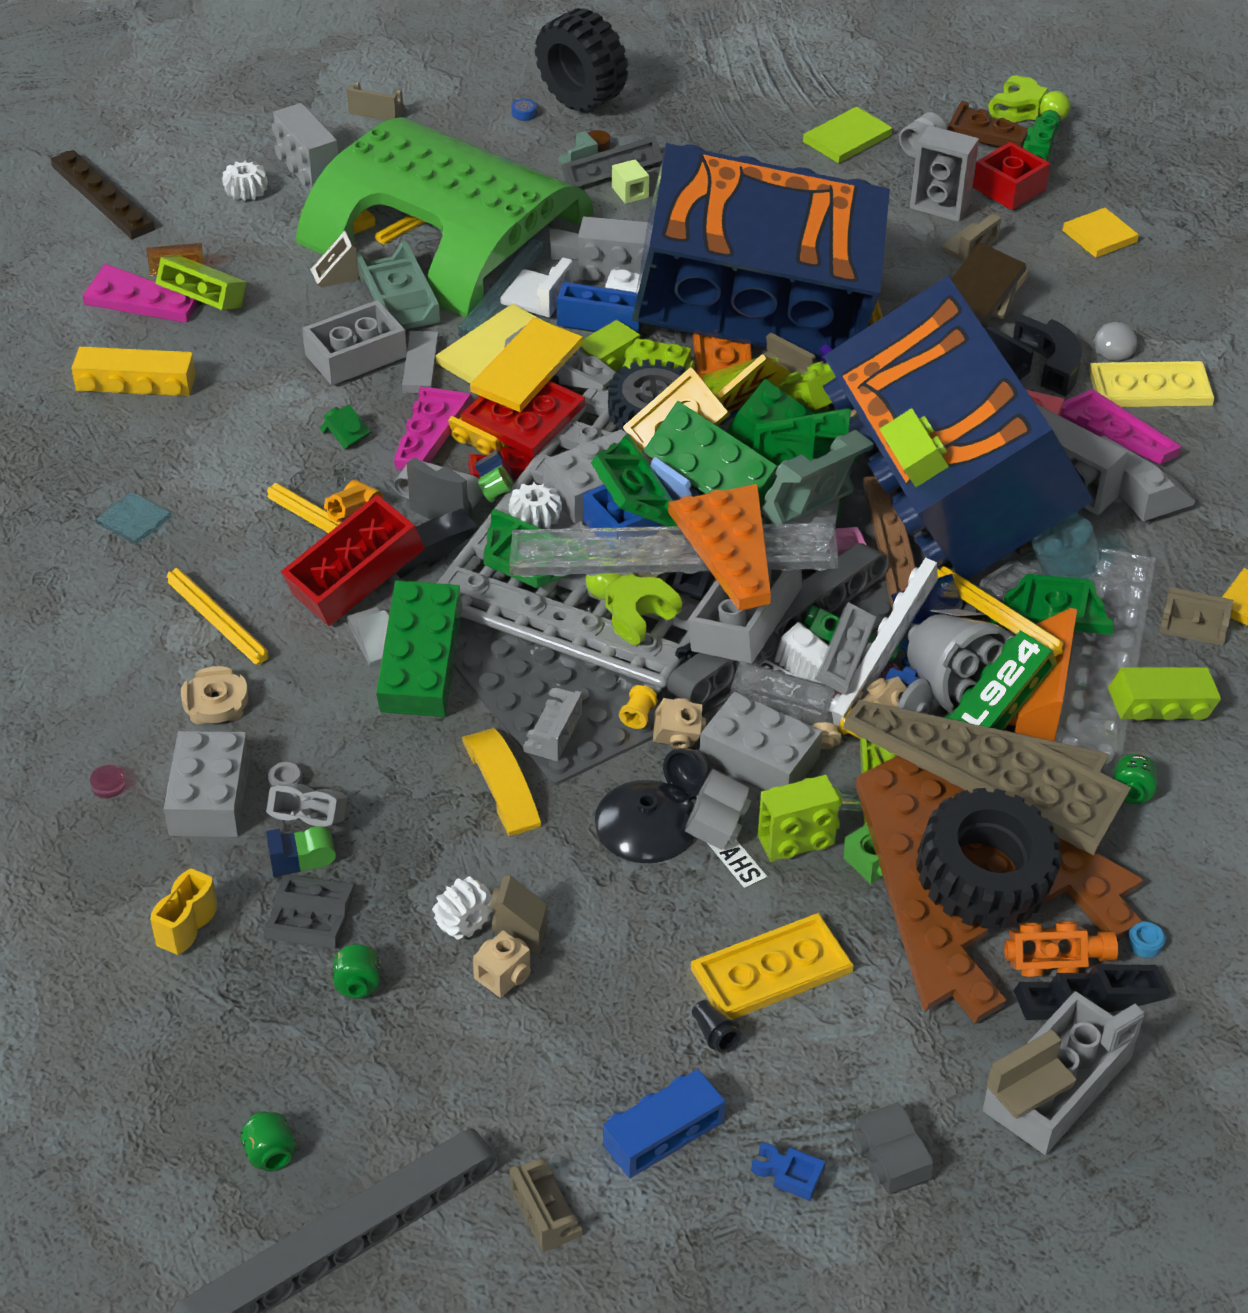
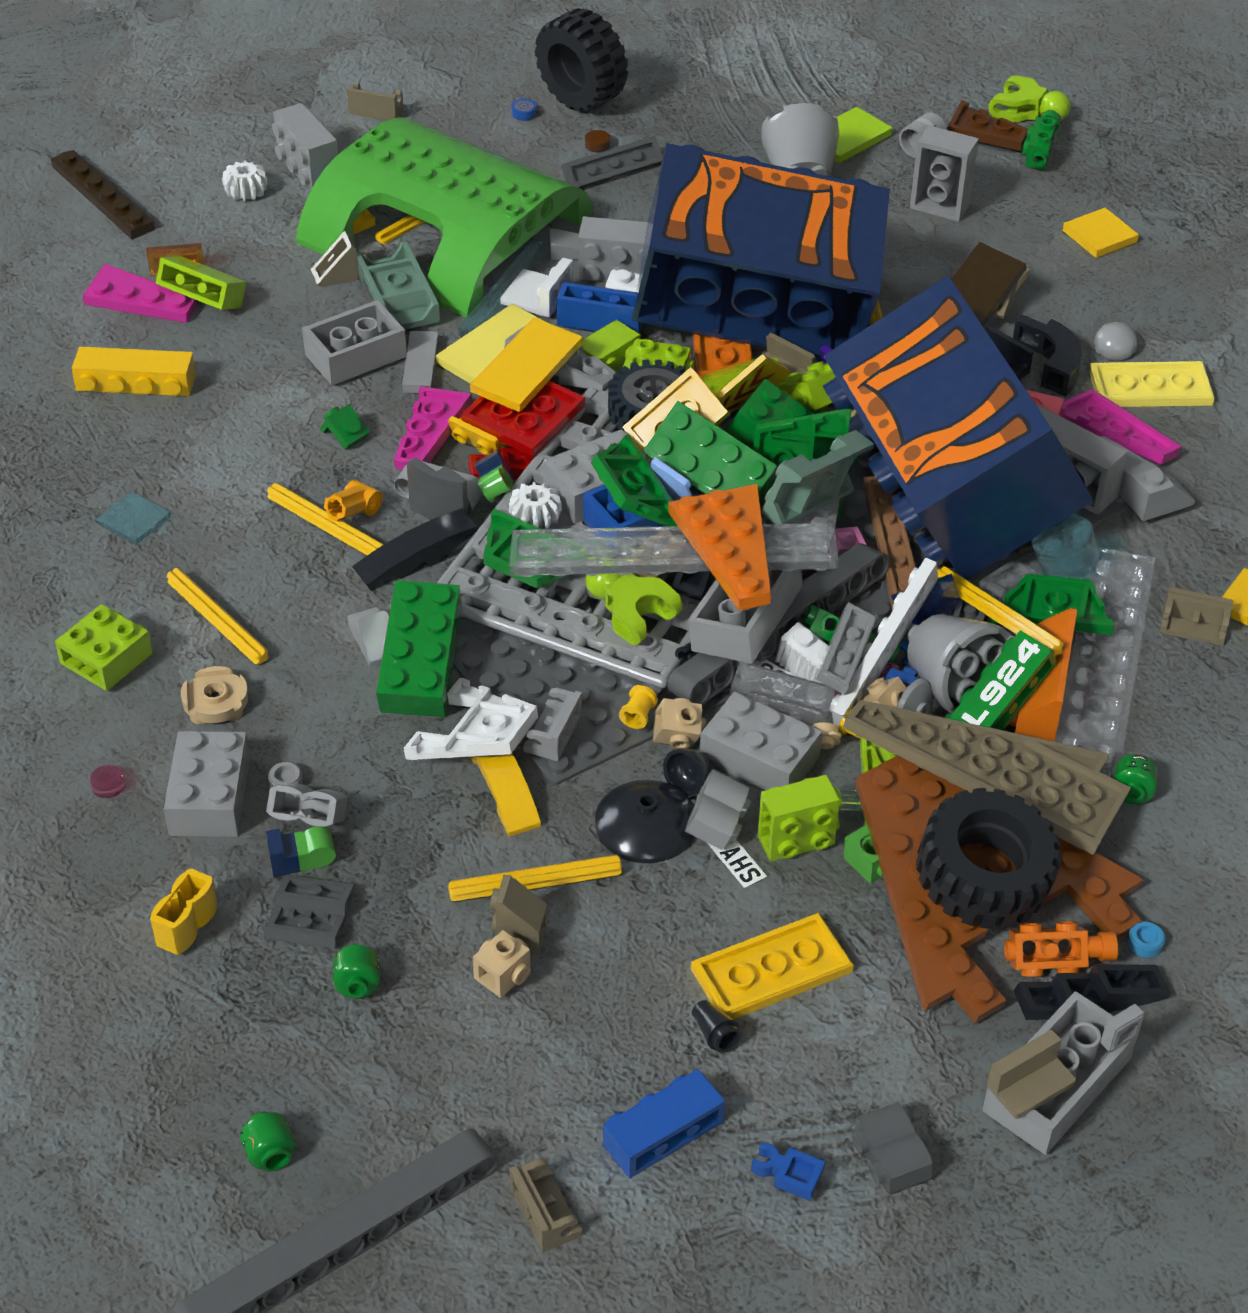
red brick [280,495,425,626] -> none
white gear [432,876,494,940] -> none
sand green panel [559,131,598,165] -> none
yellowish green brick [612,159,649,204] -> none
lime brick [879,408,949,487] -> none
white sticker [931,609,985,616] -> none
dark tan panel [942,213,1001,261] -> none
red brick [973,141,1050,210] -> none
lime brick [1108,667,1221,721] -> none
none -> lime brick [55,604,153,691]
none -> white wing [404,678,538,760]
none -> yellow axle [448,855,622,902]
none -> light grey cone [761,103,839,176]

